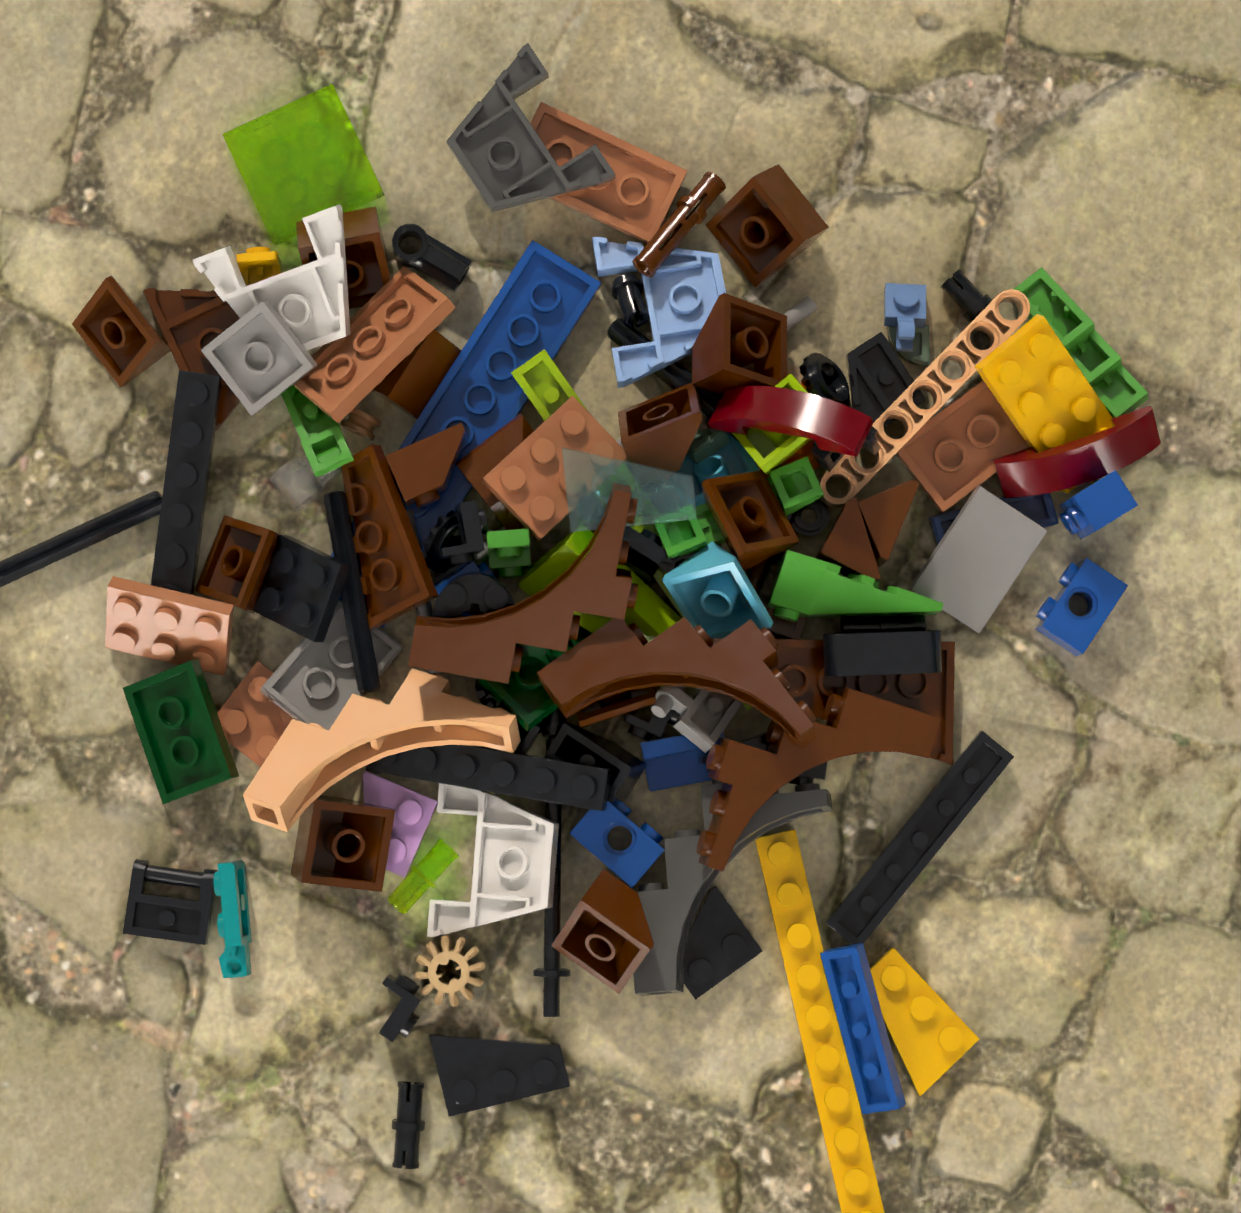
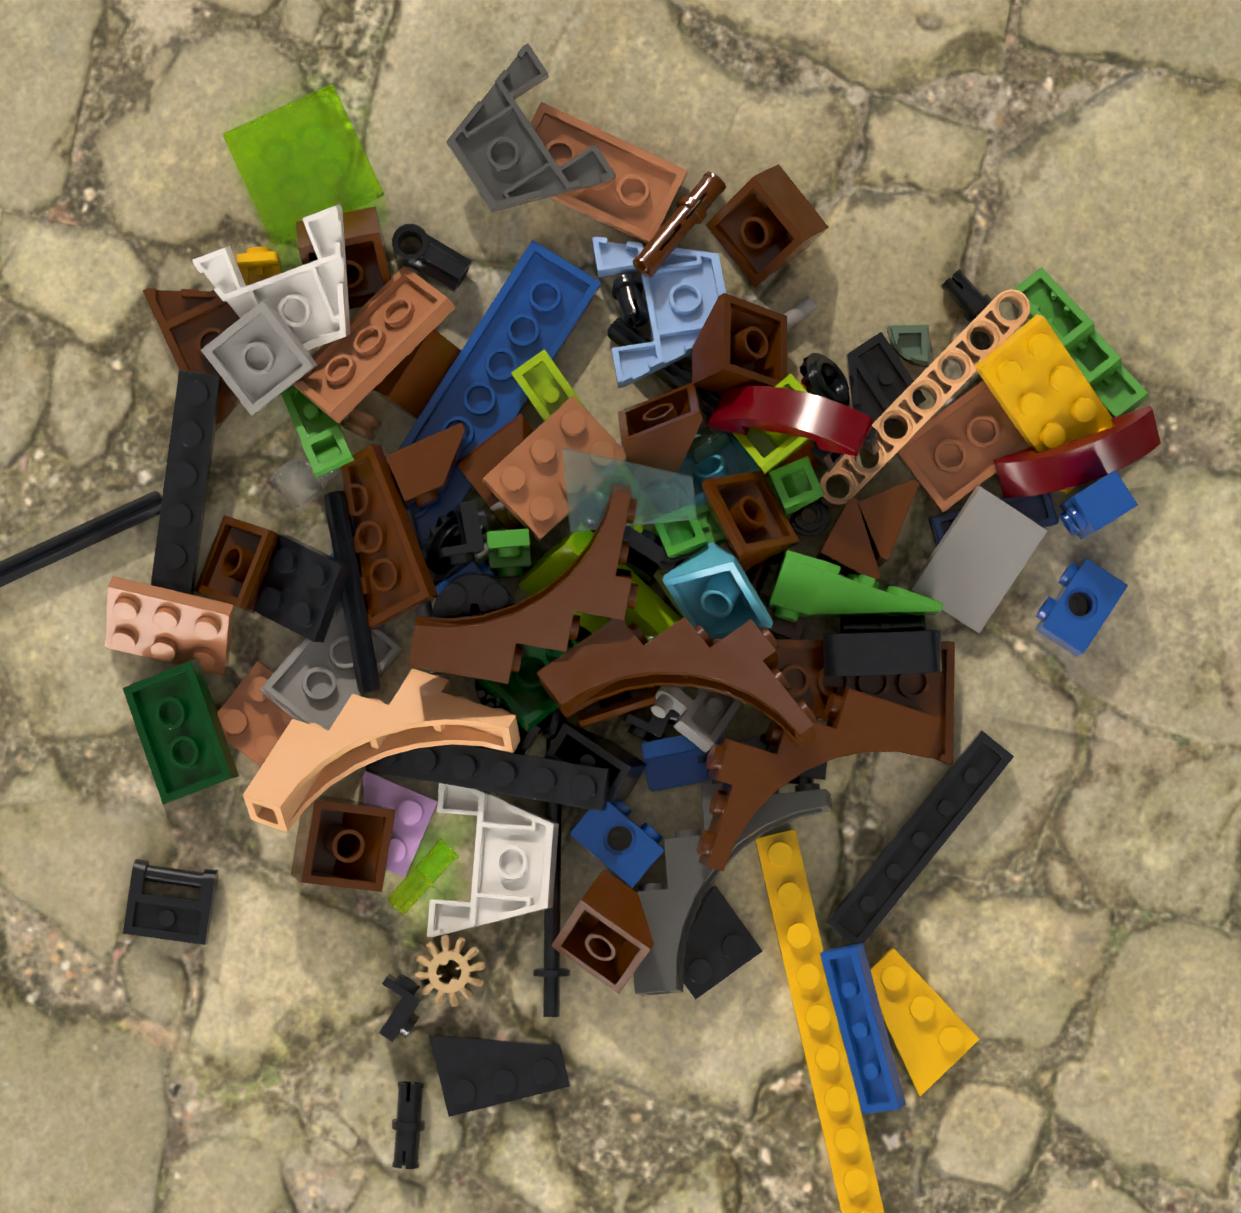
reddish brown slope [72,276,171,388] -> none
teal hinge [213,860,252,978] -> none
medium blue plate [884,283,926,352] -> none

